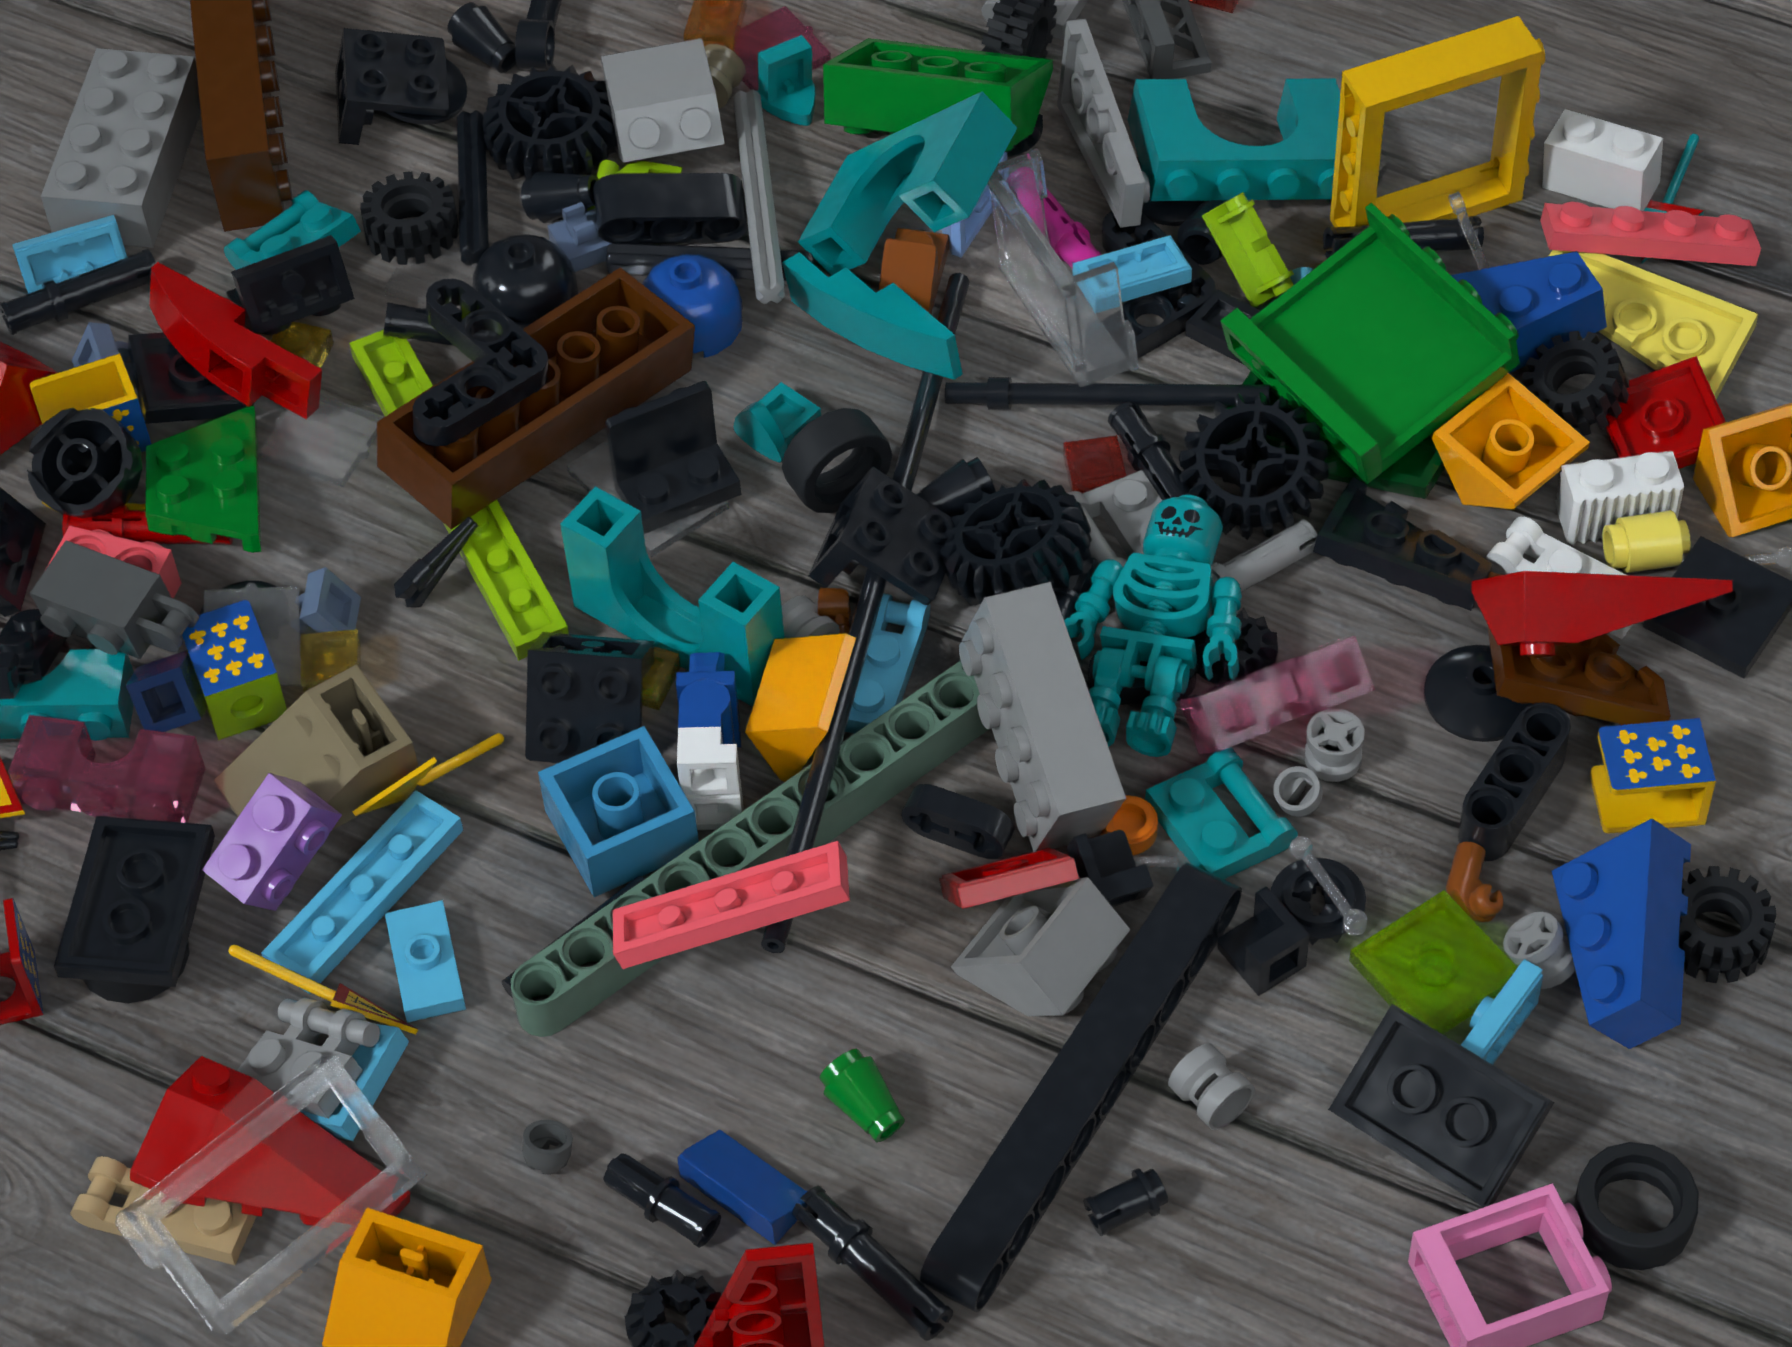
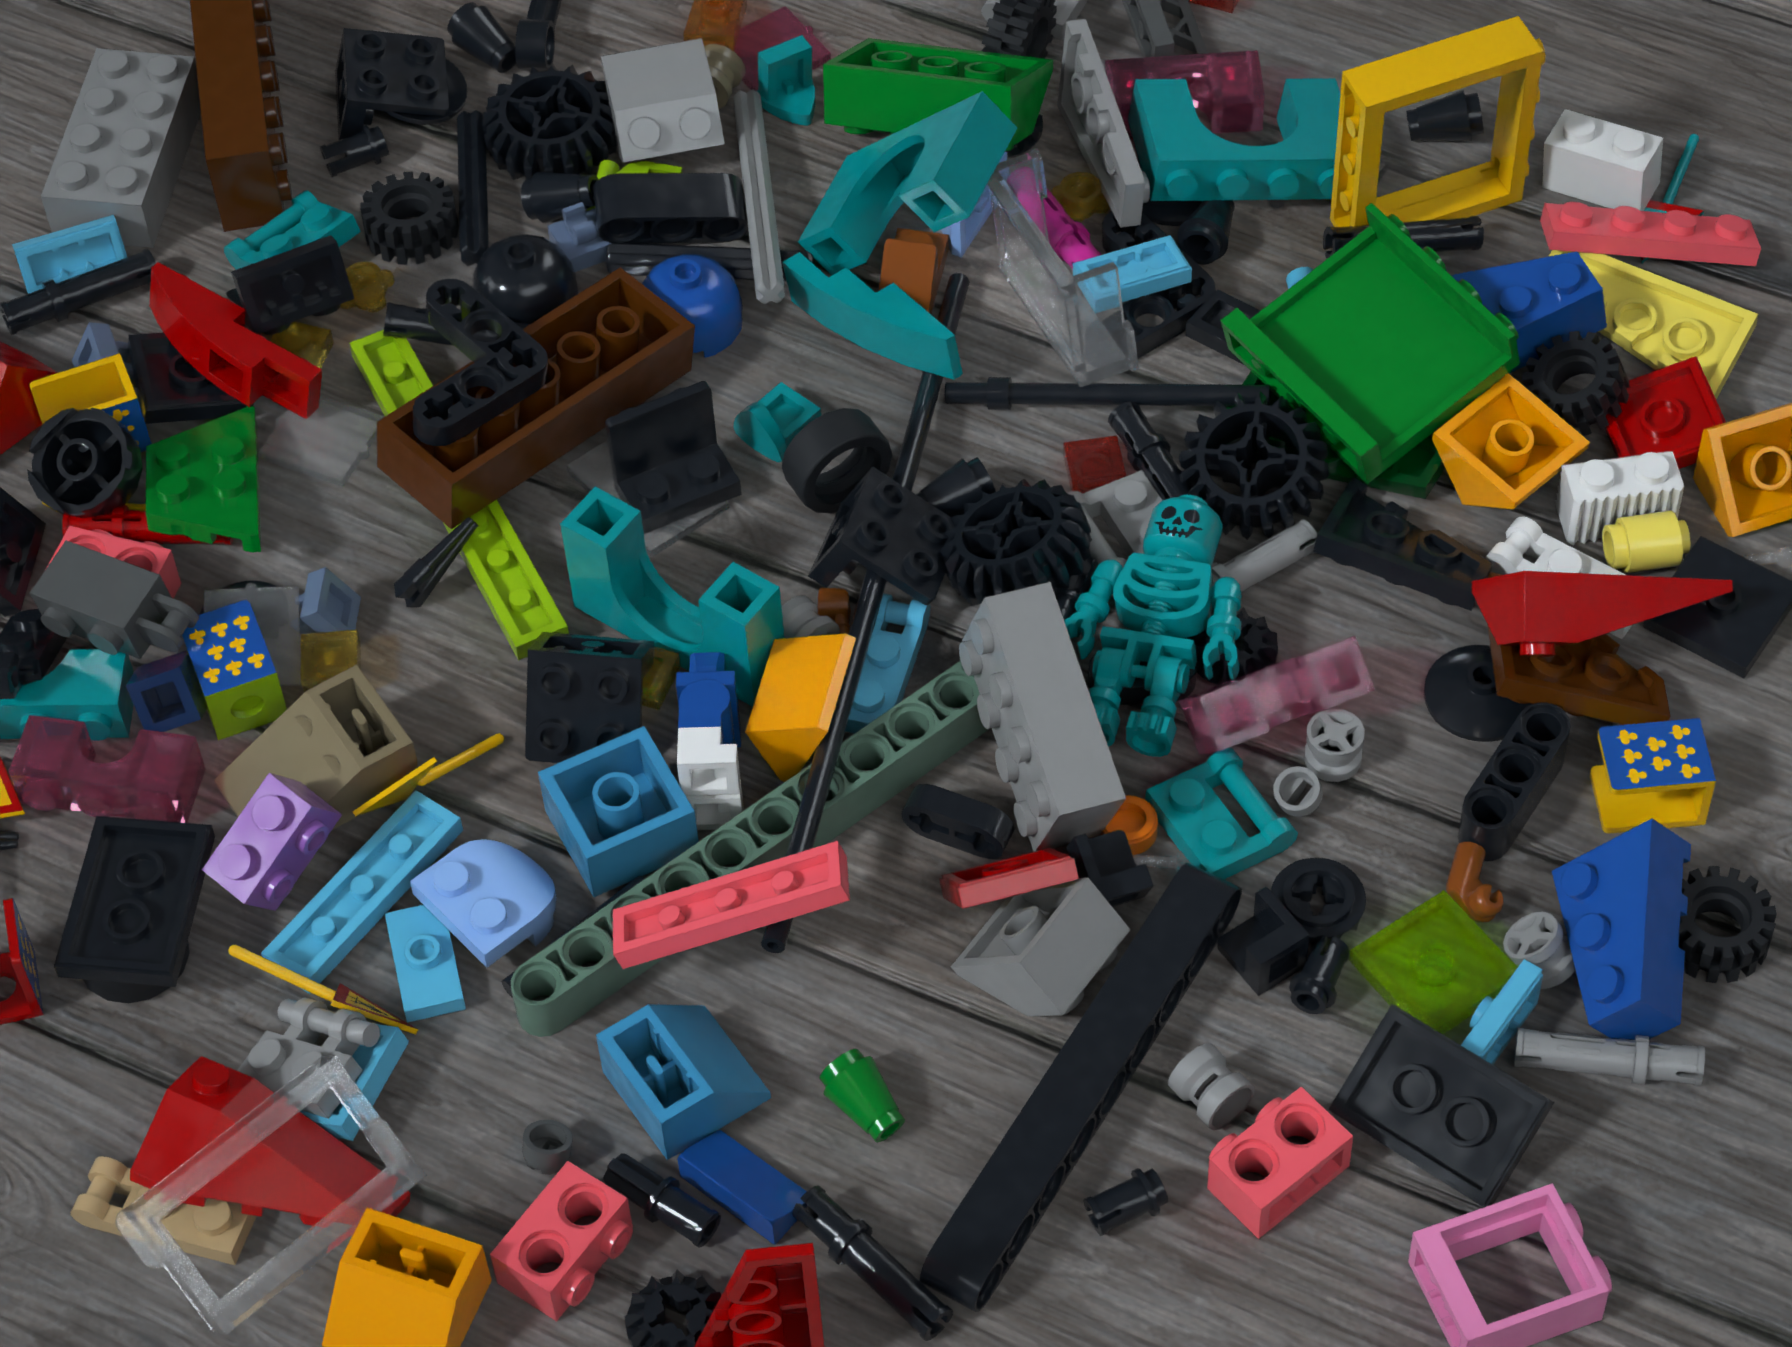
lime hinge [1202,192,1294,308] -> none
clear hinge [1289,836,1367,936] -> none
clear hinge [1448,192,1490,270] -> none
black tyre [1574,1142,1699,1271] -> none
none -> black pin [320,125,389,177]
none -> clear yellow plate [340,261,395,313]
none -> light blue slope [410,839,556,968]
none -> coral brick [490,1161,633,1322]
none -> dark azure slope [596,1004,771,1160]
none -> clear yellow plate [1051,172,1110,223]
none -> clear pink arch [1105,50,1265,139]
none -> coral brick [1207,1087,1353,1239]
none -> black pin [1289,935,1350,1014]
none -> black cone [1406,90,1484,141]
none -> light grey pin [1514,1027,1705,1086]

